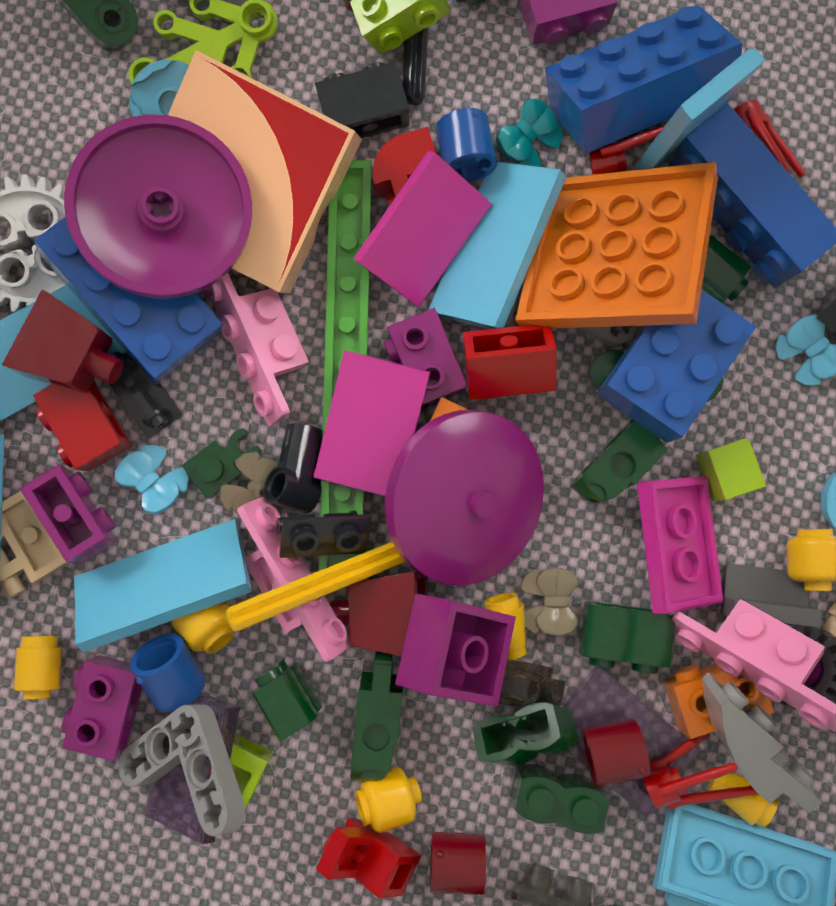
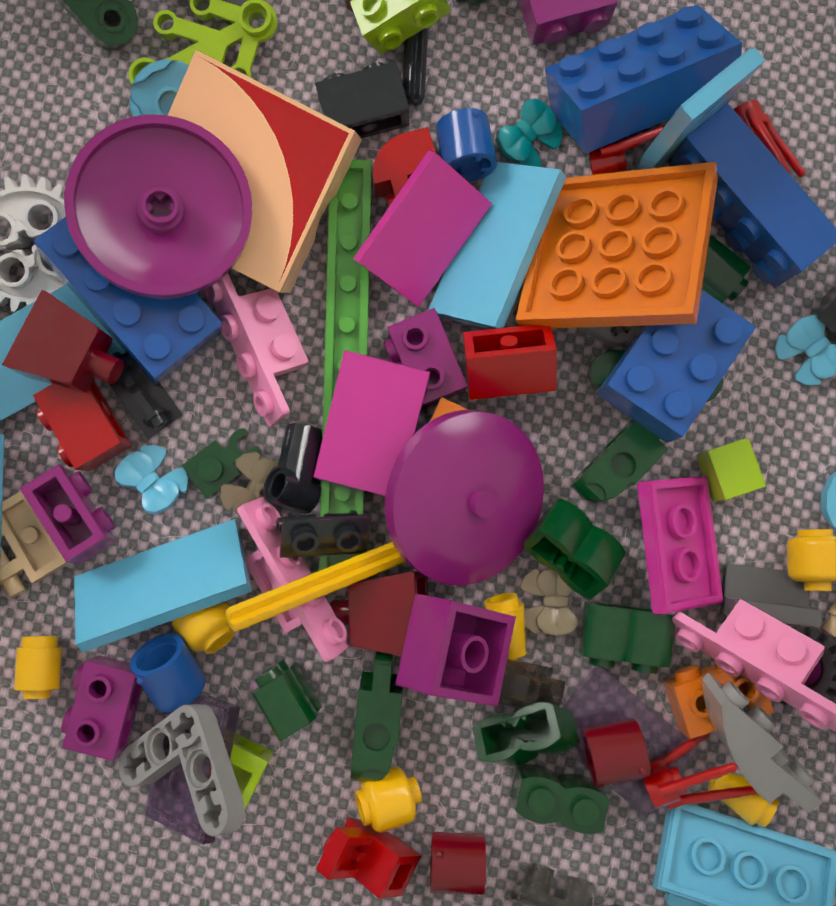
none -> dark green brick [524,498,626,599]

